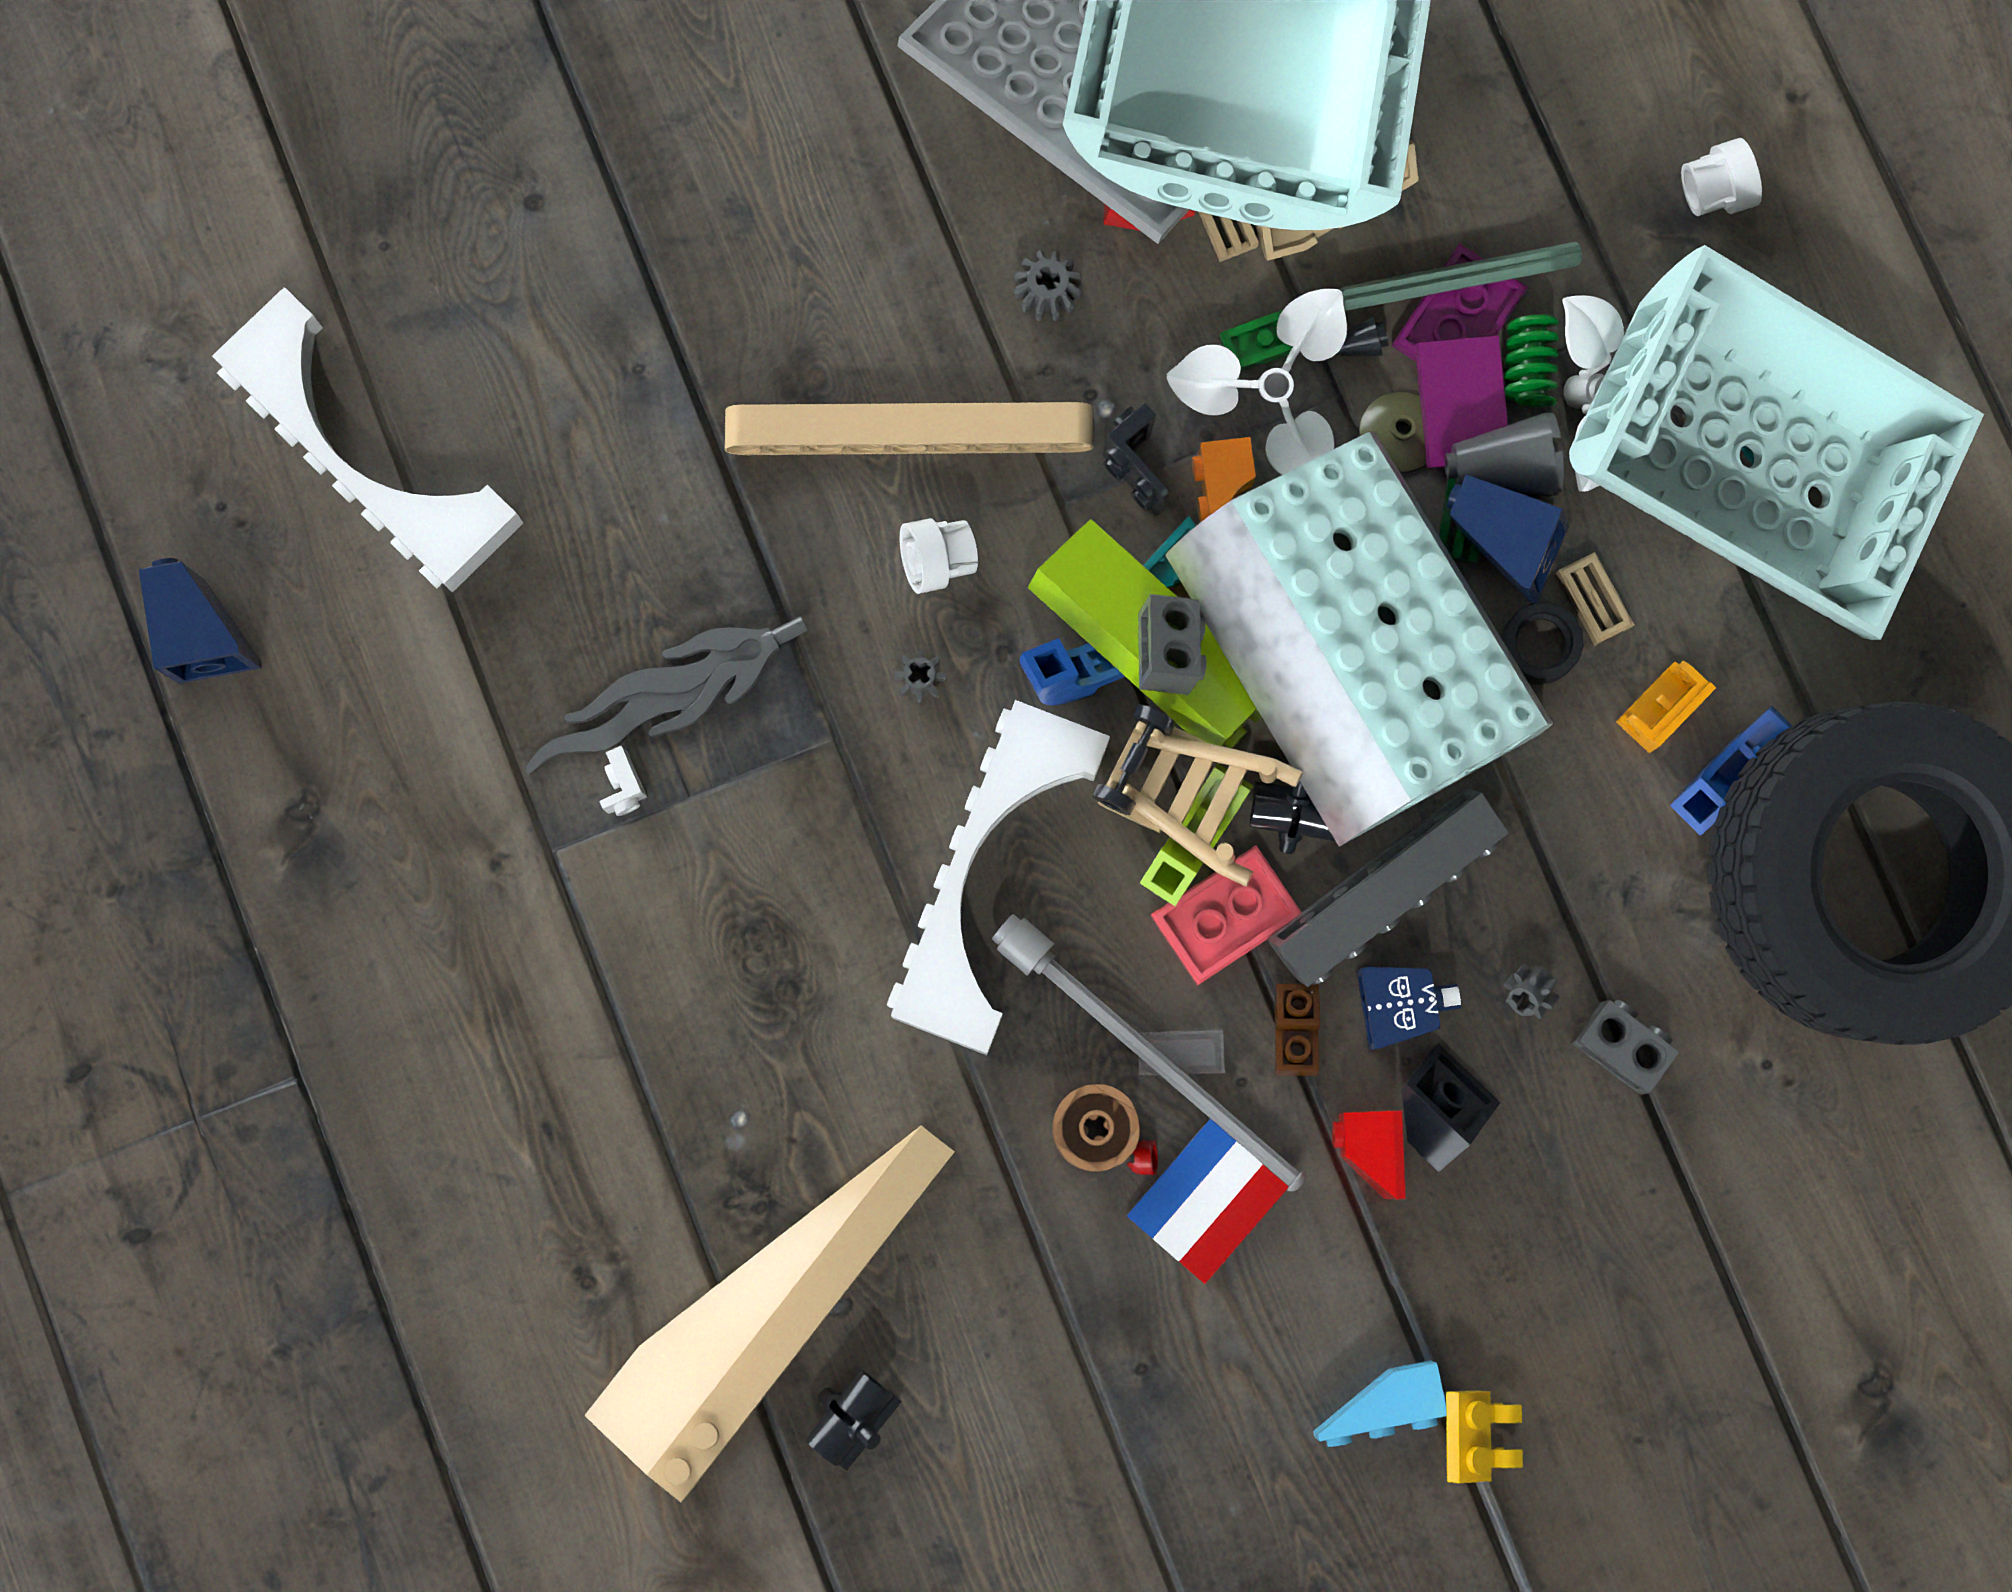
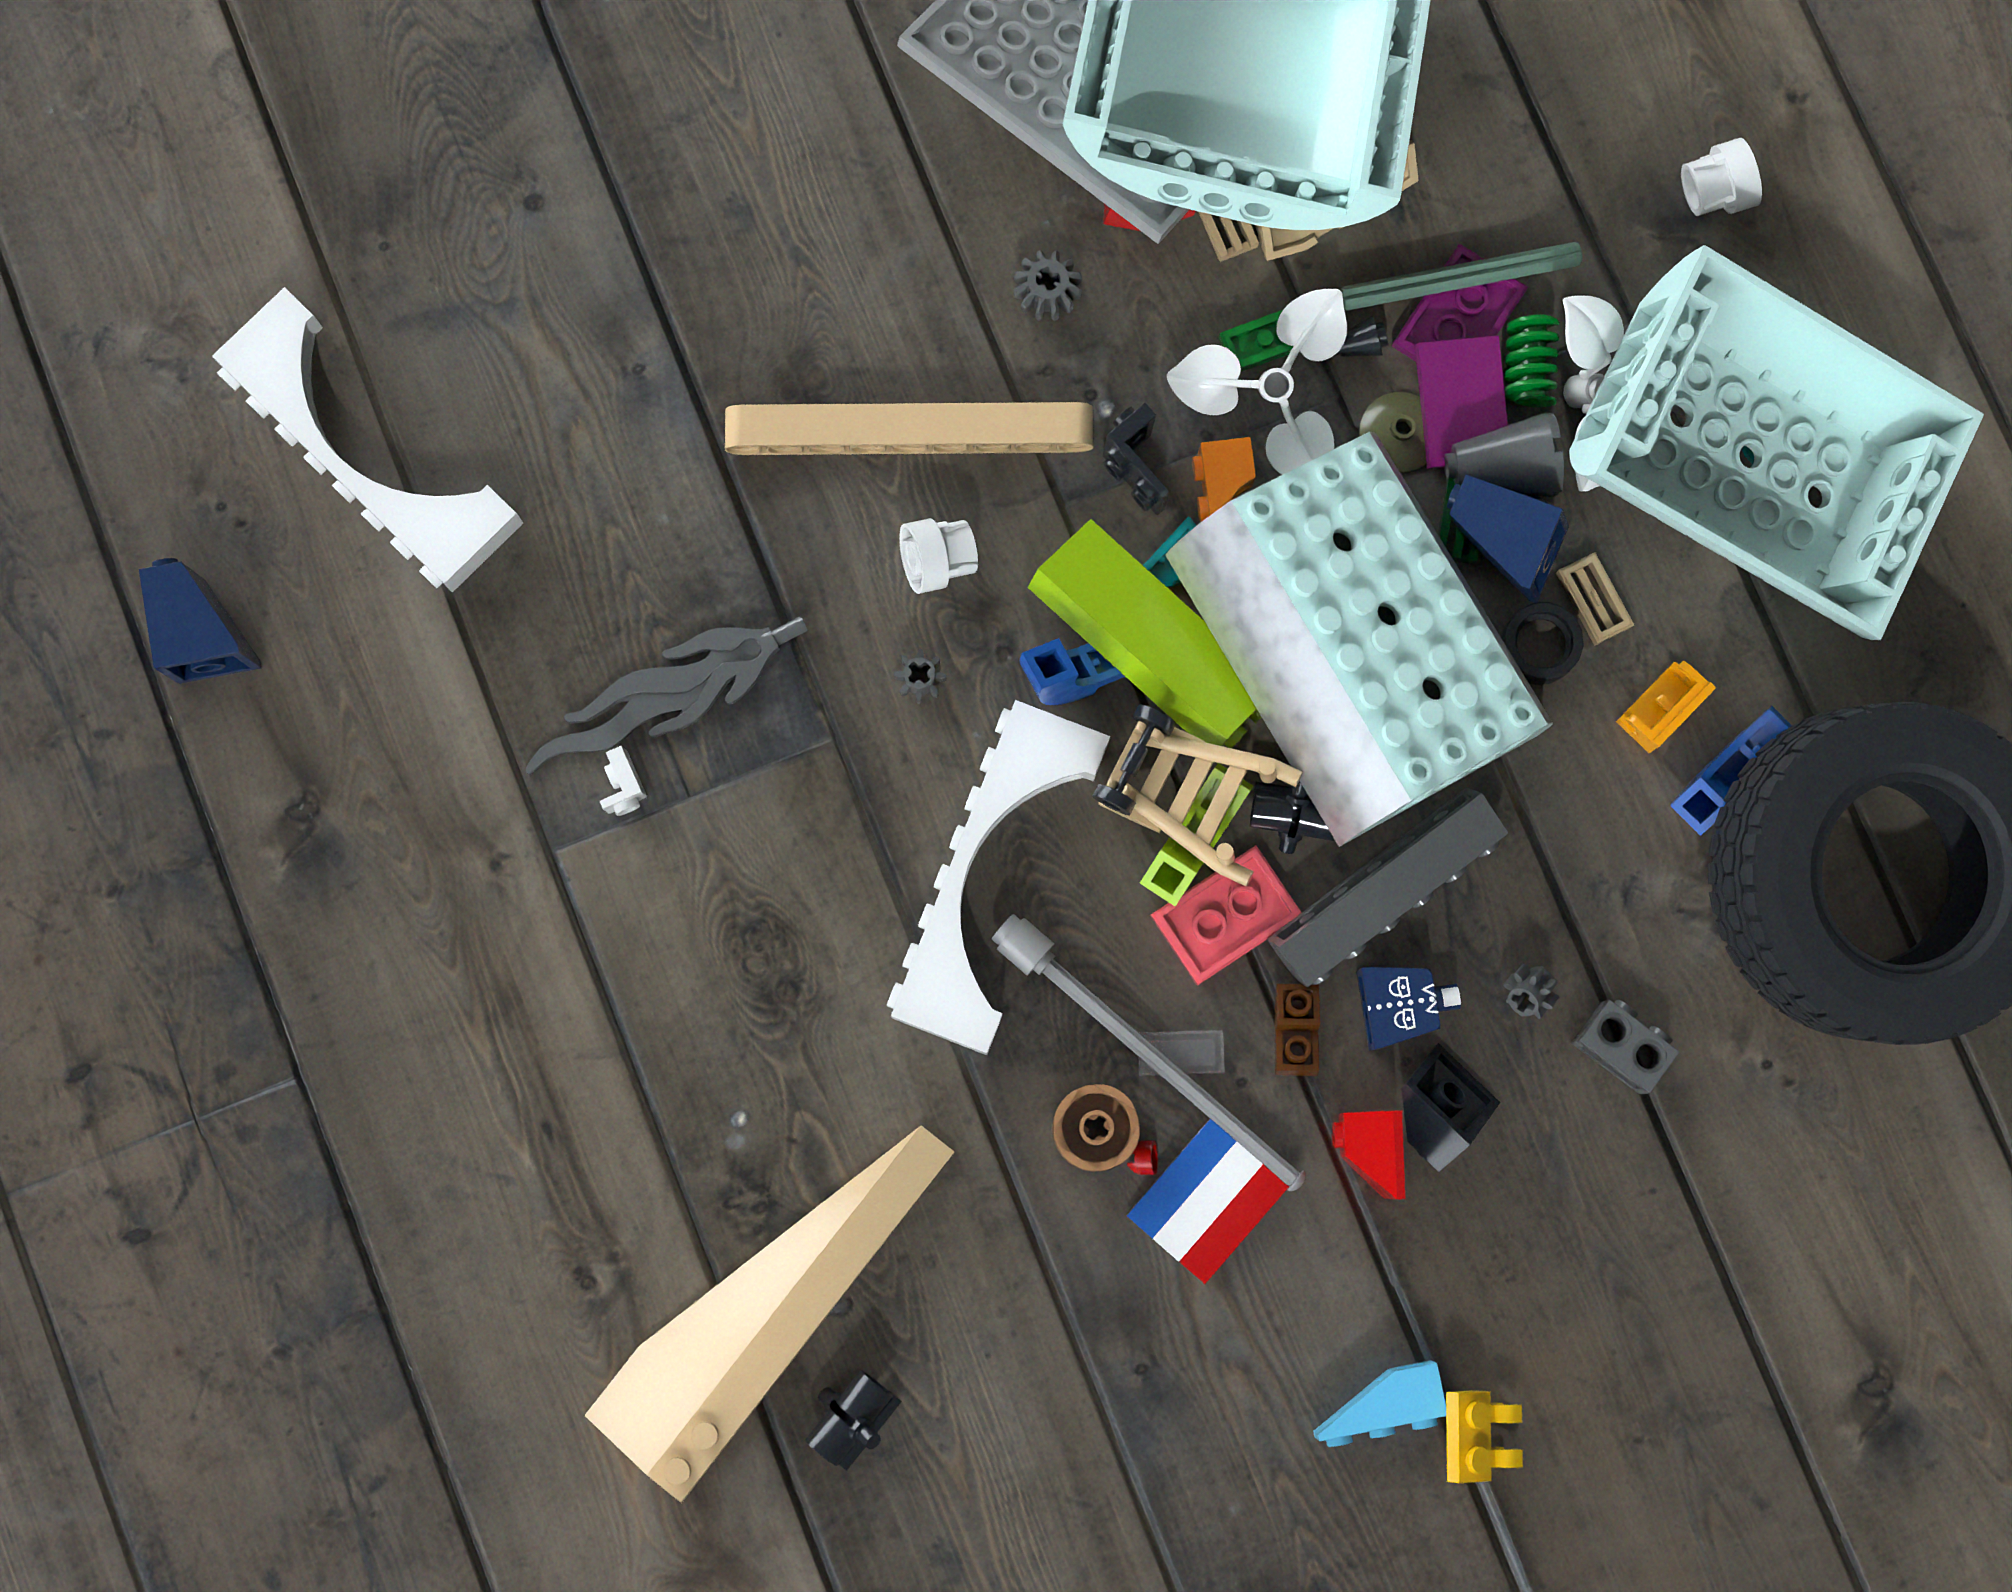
dark grey brick [1138,594,1206,695] -> none

